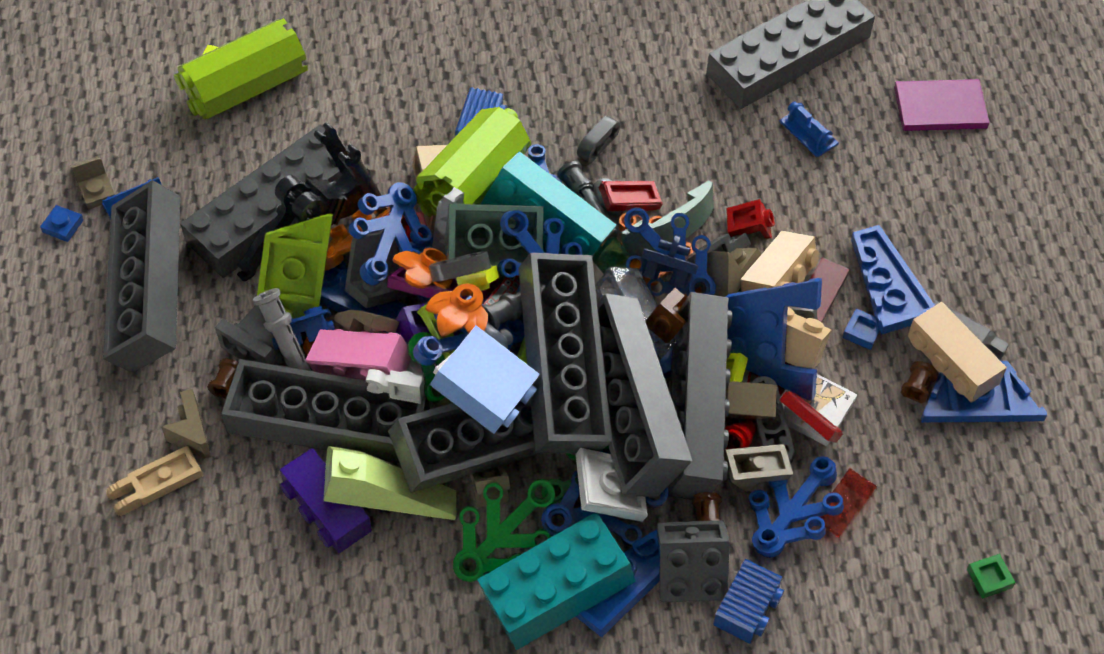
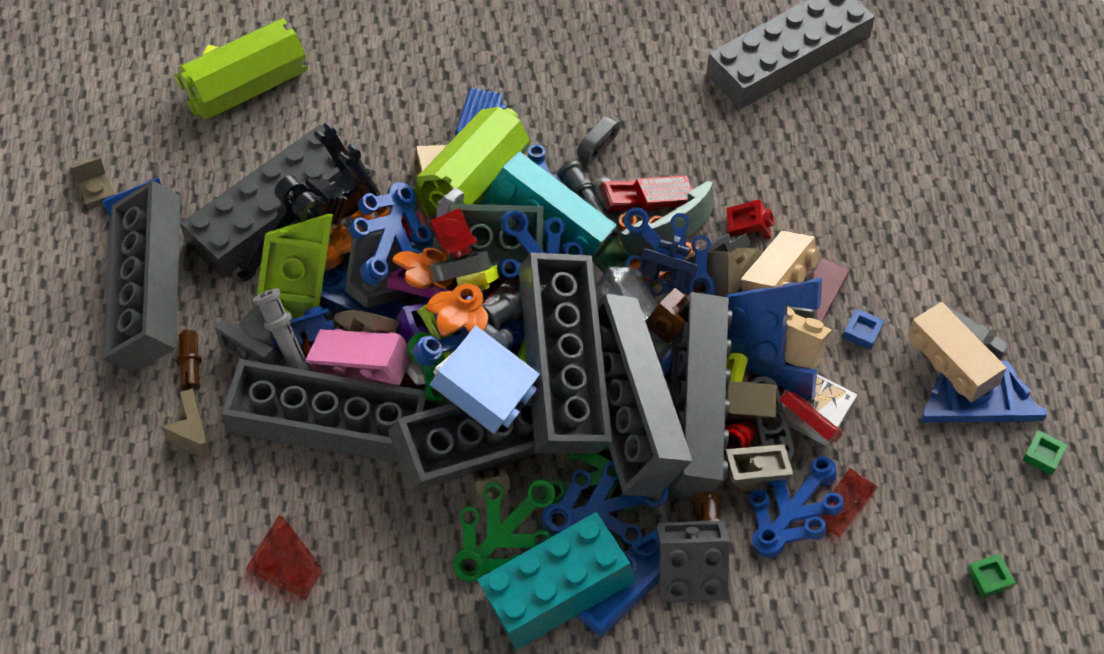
blue plate [40,205,84,242] -> none
tan hinge [106,446,203,516] -> none
reddish brown bush [207,358,239,399] -> none
dark purple brick [279,448,372,554] -> none
yellowish green wedge [324,446,457,520] -> none
white plate [365,369,424,404] -> none
white tile [575,448,648,522] -> none
blue brick [713,559,784,644] -> none
blue hinge [779,101,839,158] -> none
wing [851,225,935,335] -> none
tile [894,79,990,131] -> none
reddish brown bush [901,361,939,403] -> none
none -> reddish brown axle [176,329,202,391]
none -> clear red wing [246,515,323,599]
none -> red bracket [430,208,477,259]
none -> tile [633,175,693,209]
none -> plate [1023,430,1068,475]

